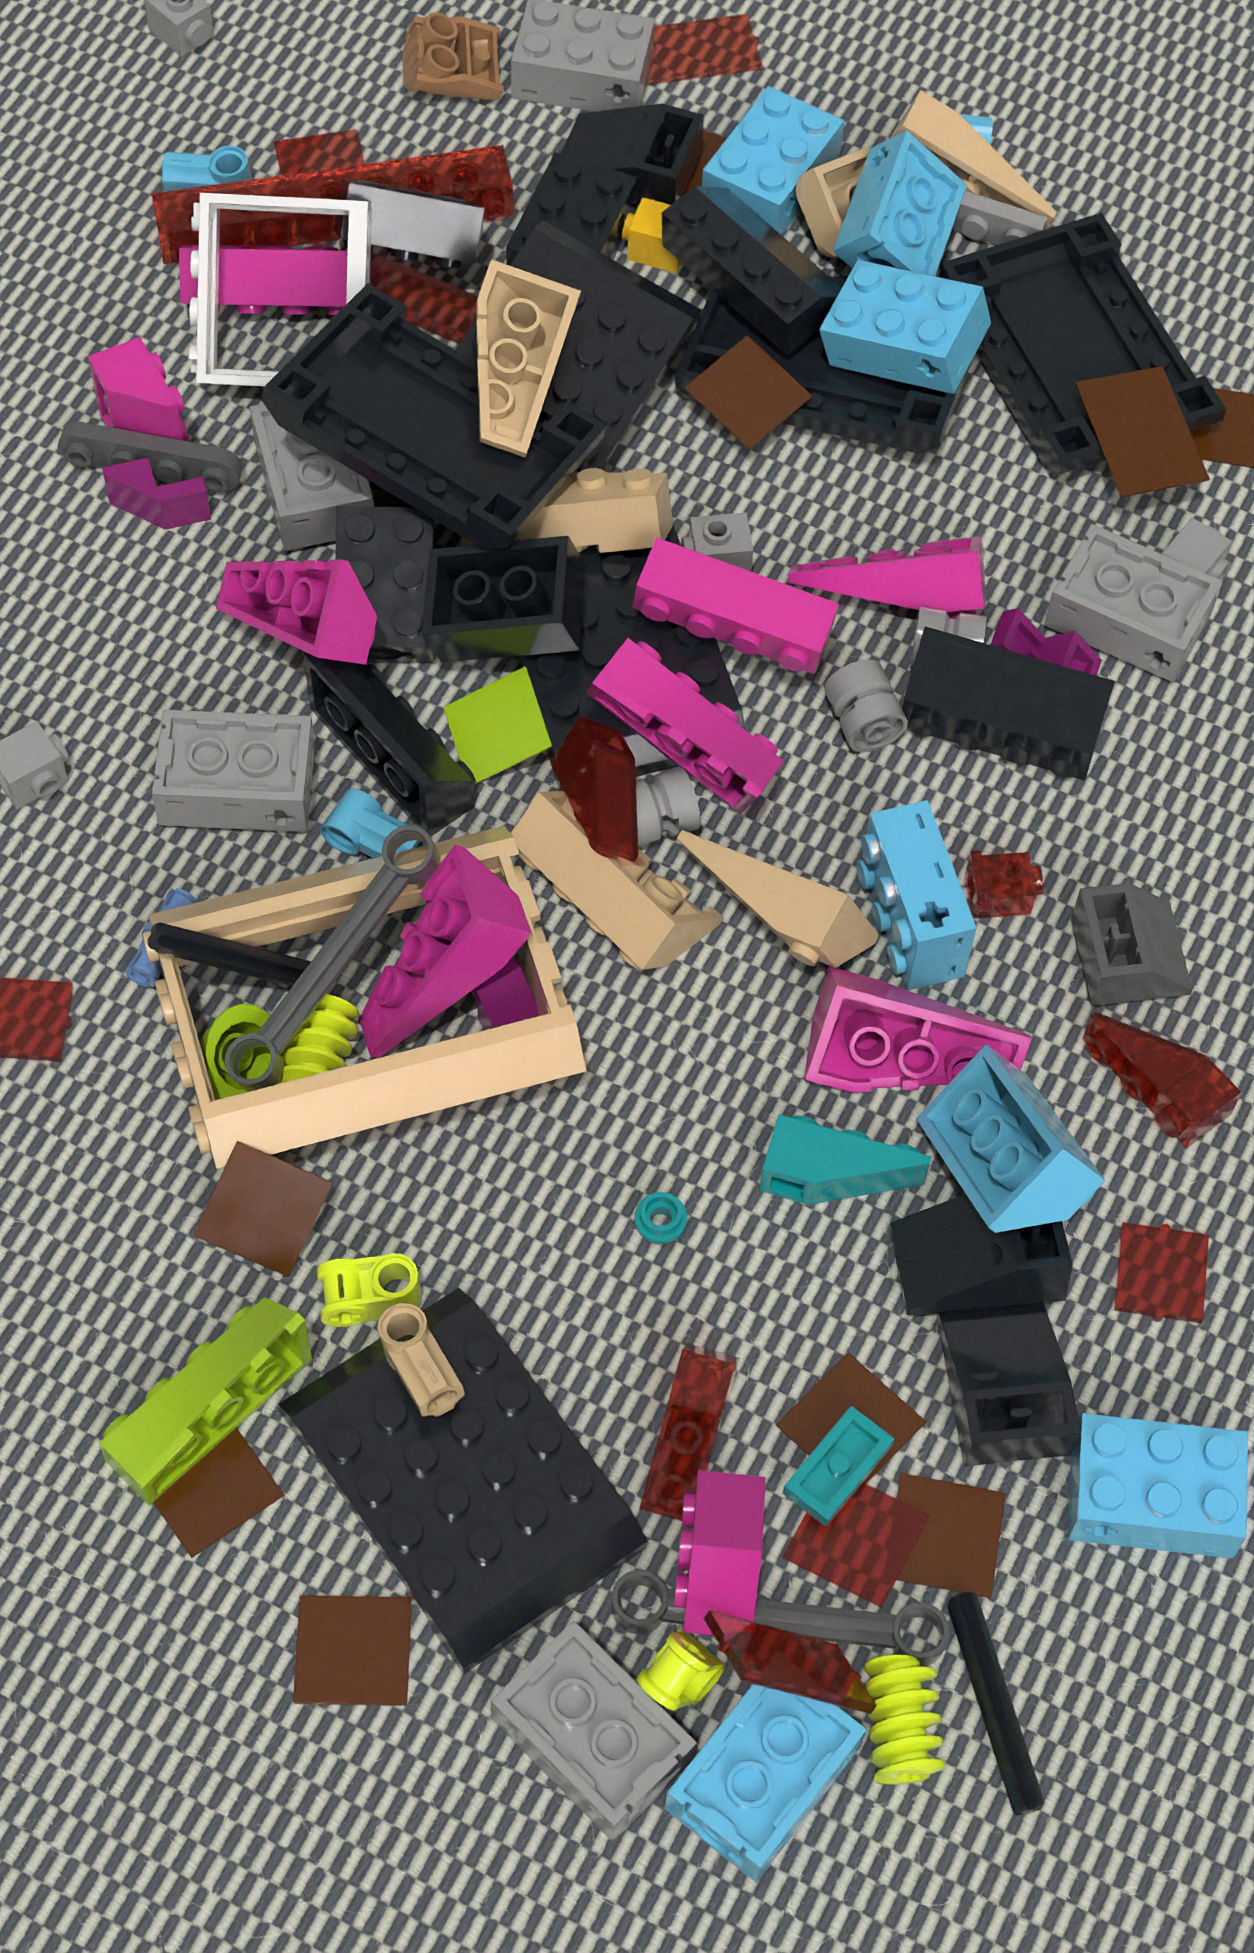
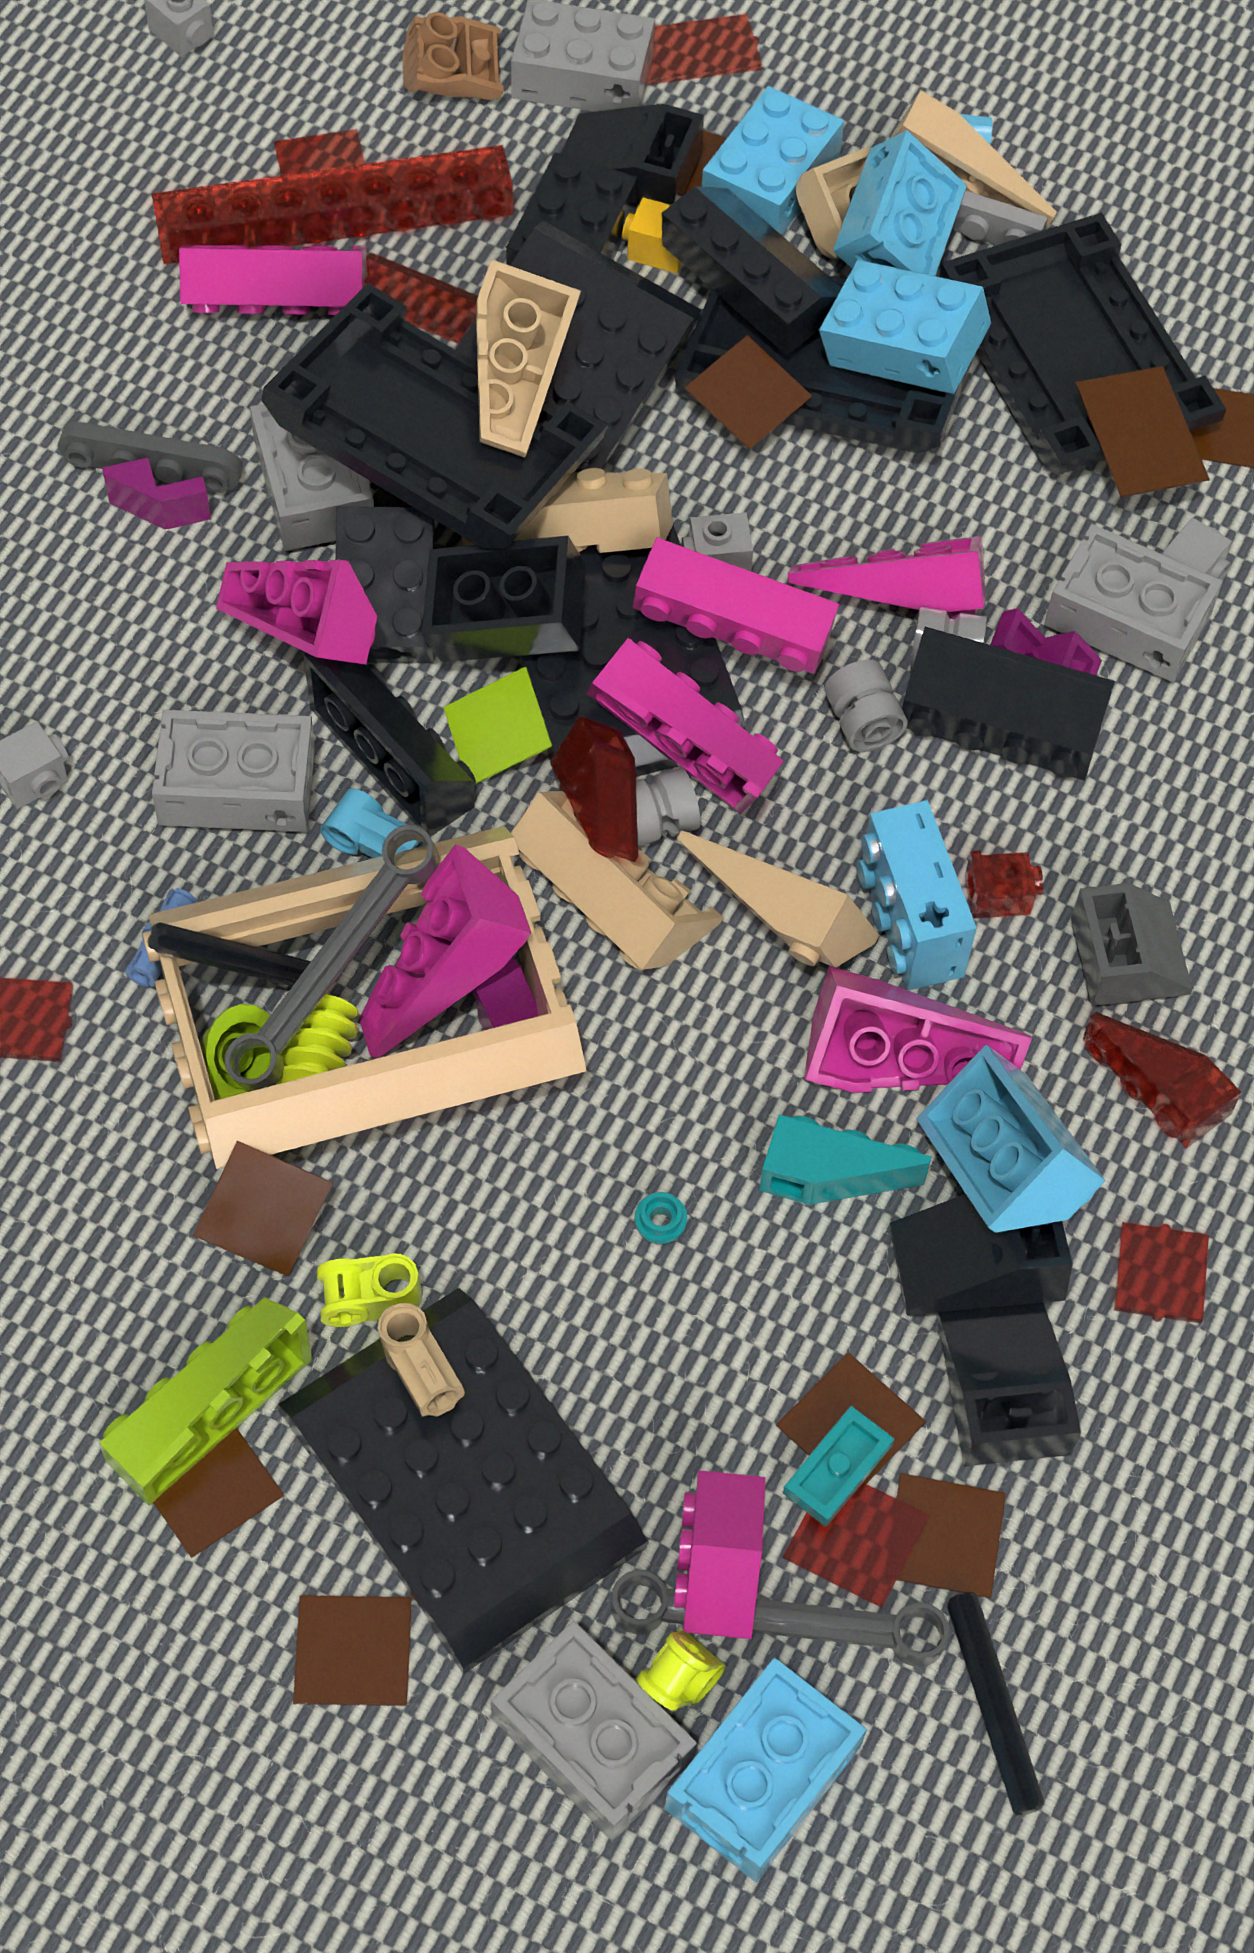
dark pink slope [88,337,190,441] -> none
medium azure piece [162,146,254,195] -> none
white window [189,193,372,386] -> none
brick [333,176,485,269] -> none
clear red slope [639,1343,740,1521] -> none
clear red piece [703,1610,877,1714] -> none
neon yellow piece [864,1655,946,1785] -> none
medium azure piece [1068,1413,1248,1559] -> none

